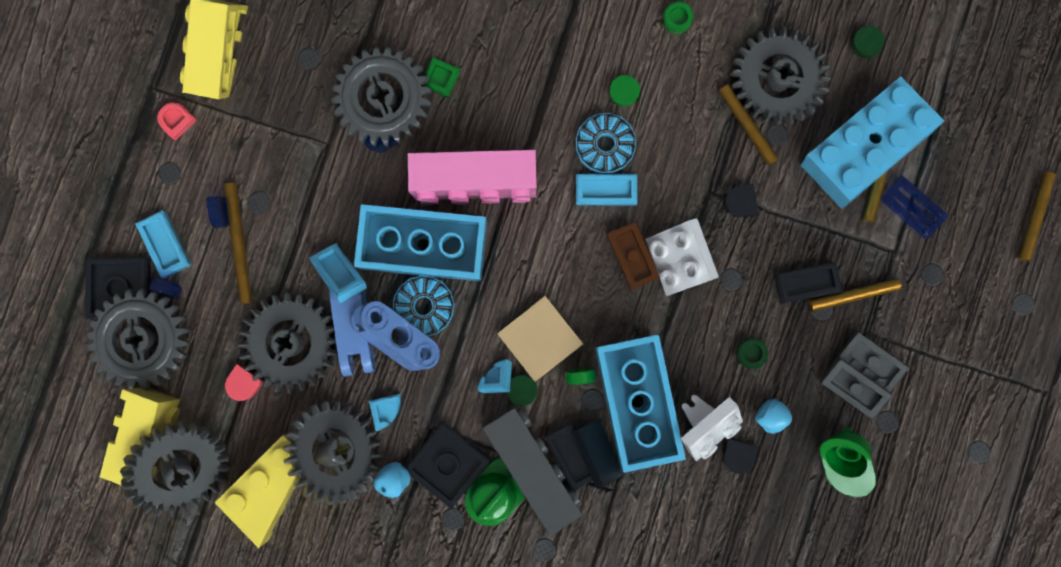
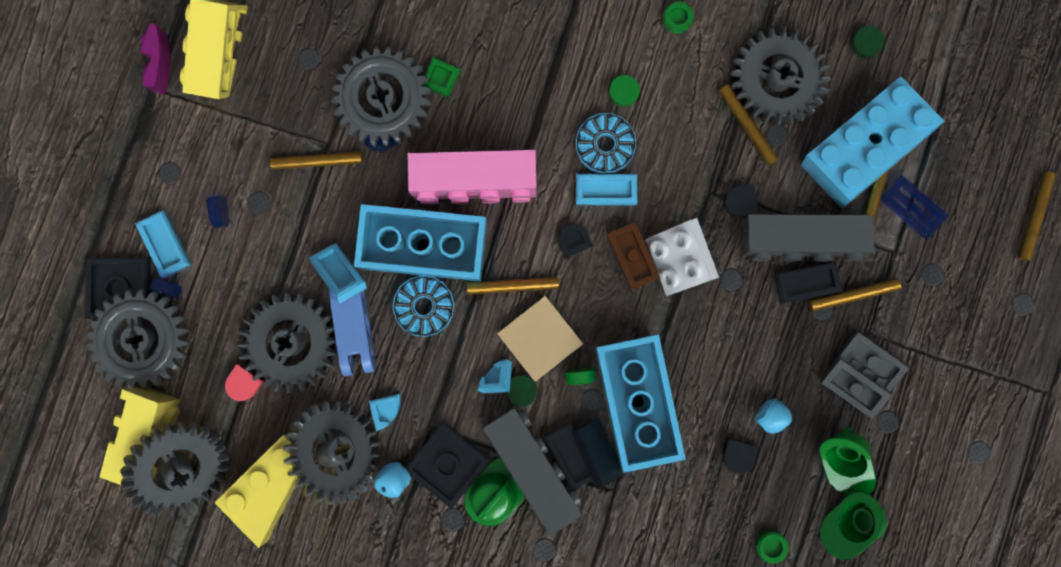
coral tile [157,102,197,141] -> none
pearl gold bar [224,183,253,304] -> none
medium blue piece [350,301,440,371] -> none
white plate [681,395,743,461] -> none
dark green tile [735,338,768,369] -> none
none -> magenta slope [140,23,170,95]
none -> pearl gold bar [270,151,363,170]
none -> pearl gold bar [467,277,559,295]
none -> black tile [558,223,593,259]
none -> dark grey brick [742,214,874,262]
none -> green tile [755,530,789,564]
none -> green piece [820,492,887,560]

